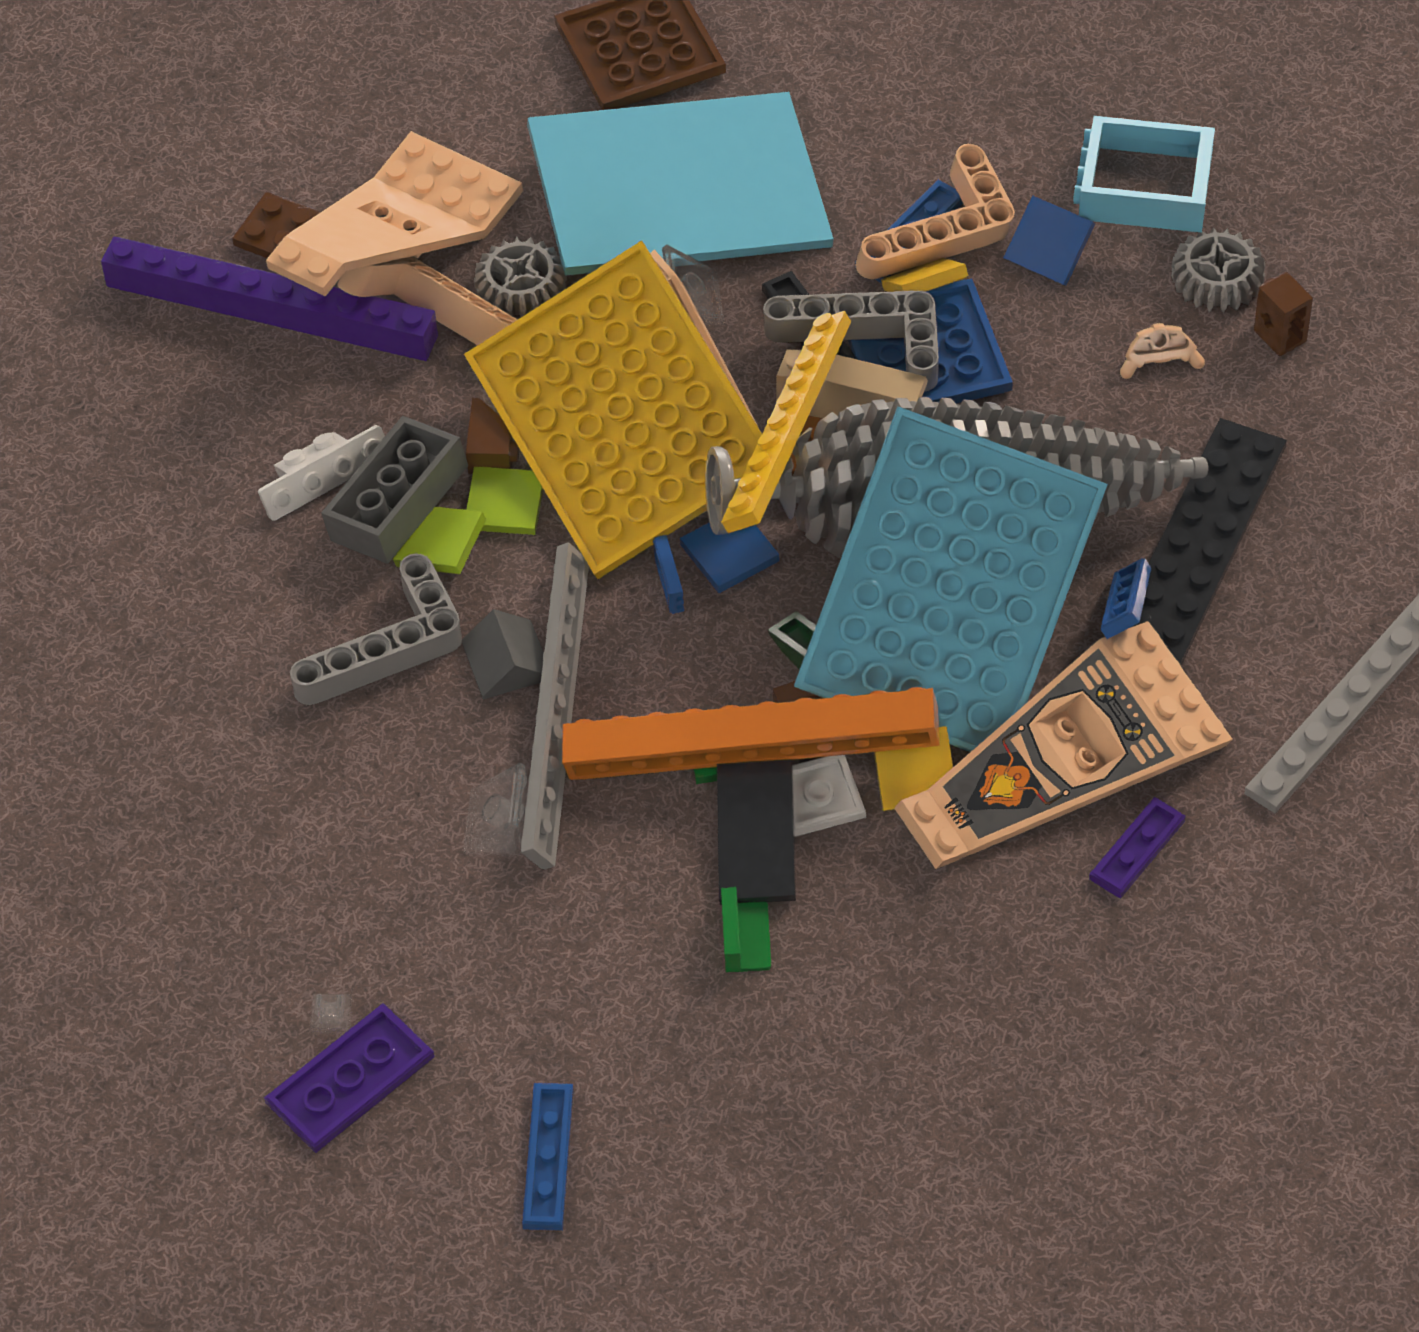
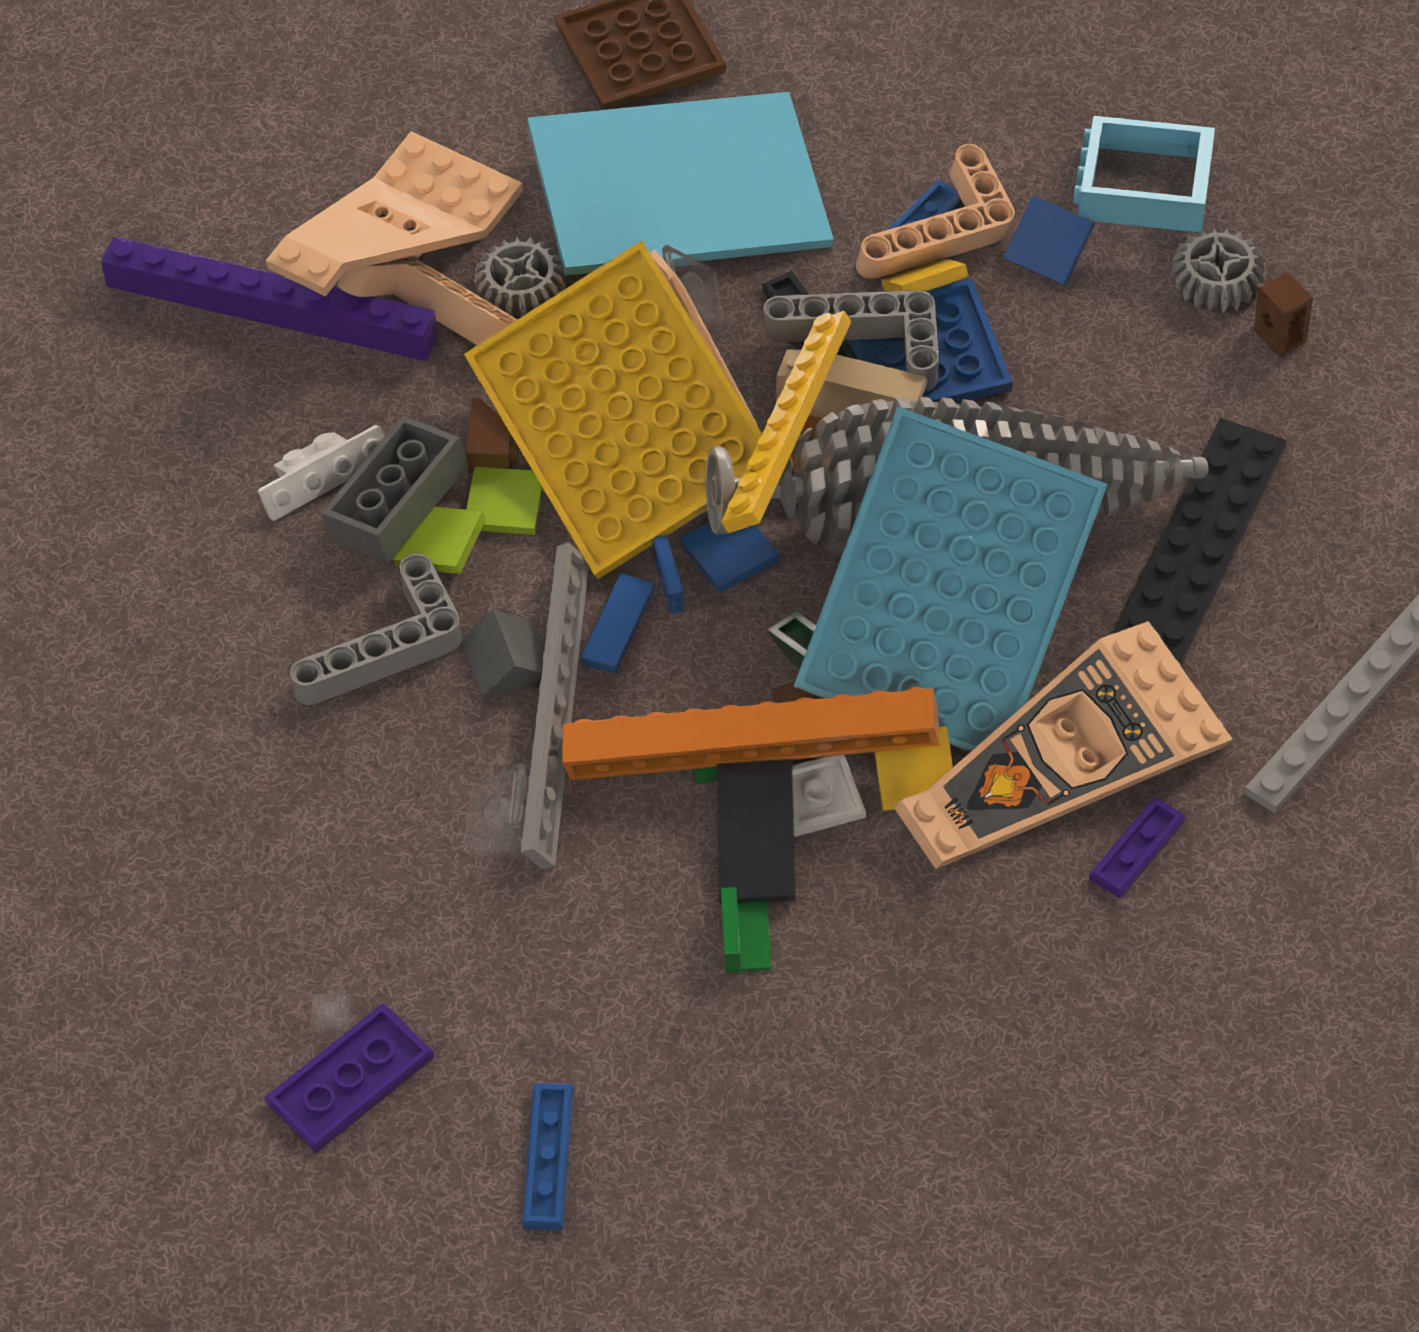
reddish brown plate [232,192,321,258] -> none
blue tile [1100,558,1151,639] -> none
light nougat piece [1120,323,1205,379] -> none
none -> blue tile [581,573,655,674]

